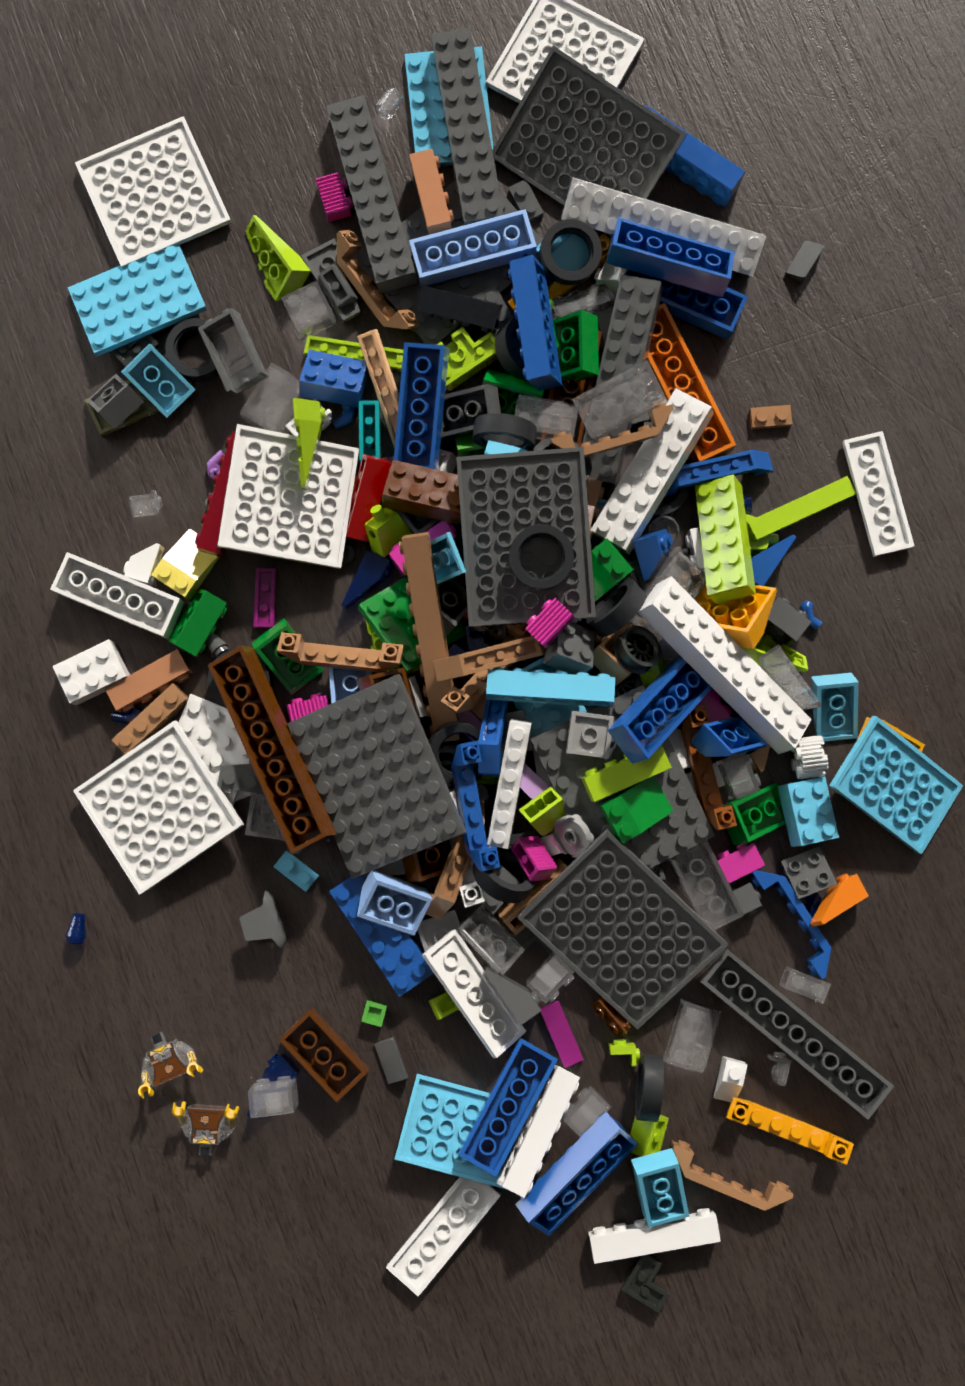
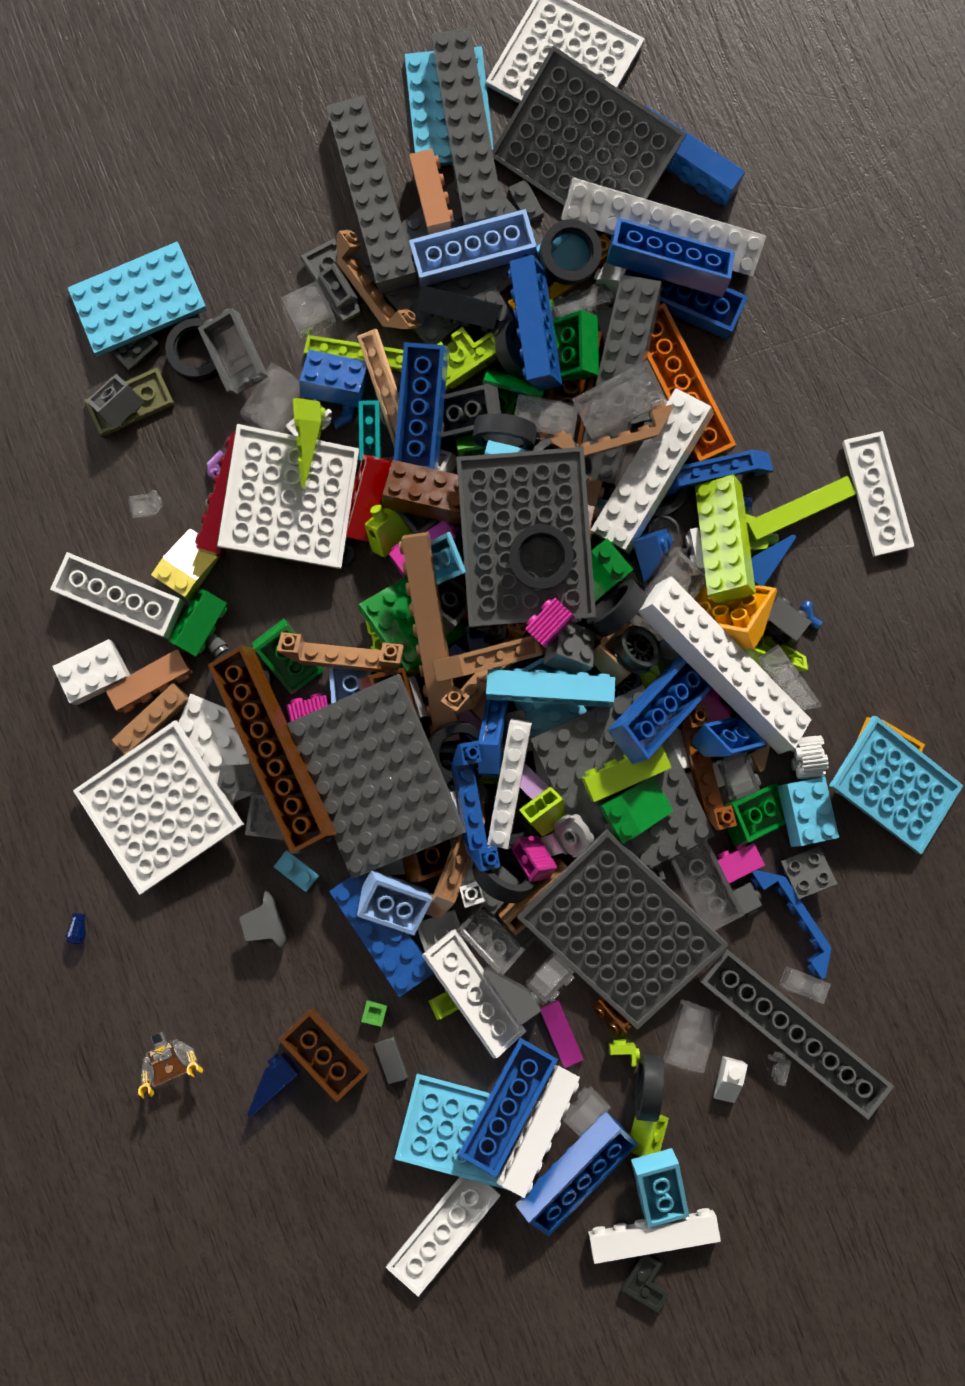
white plate [75,116,232,268] -> none
clear blue arm [111,707,142,724] -> none
medium azure slope [121,344,195,418] -> none
white slope [124,543,165,586] -> none
torso [172,1101,239,1156] -> none
lime wedge [245,215,310,301] -> none
clear brick [248,1076,299,1118] -> none
magenta tile [253,568,277,629] -> none
dark pink brick [316,172,353,222] -> none
clear blue slope [341,550,392,610] -> none
clear brick [375,88,403,119] -> none
light grey plate [566,711,614,759] -> none
medium nougat slope [670,1140,794,1211] -> none
light orange slope [726,1097,854,1165] -> none
medium nougat plate [749,405,792,430] -> none
dark grey slope [785,240,824,284] -> none
arm [806,892,821,916] -> none
orange slope [810,873,869,927] -> none
medium azure slope [811,673,858,742] -> none

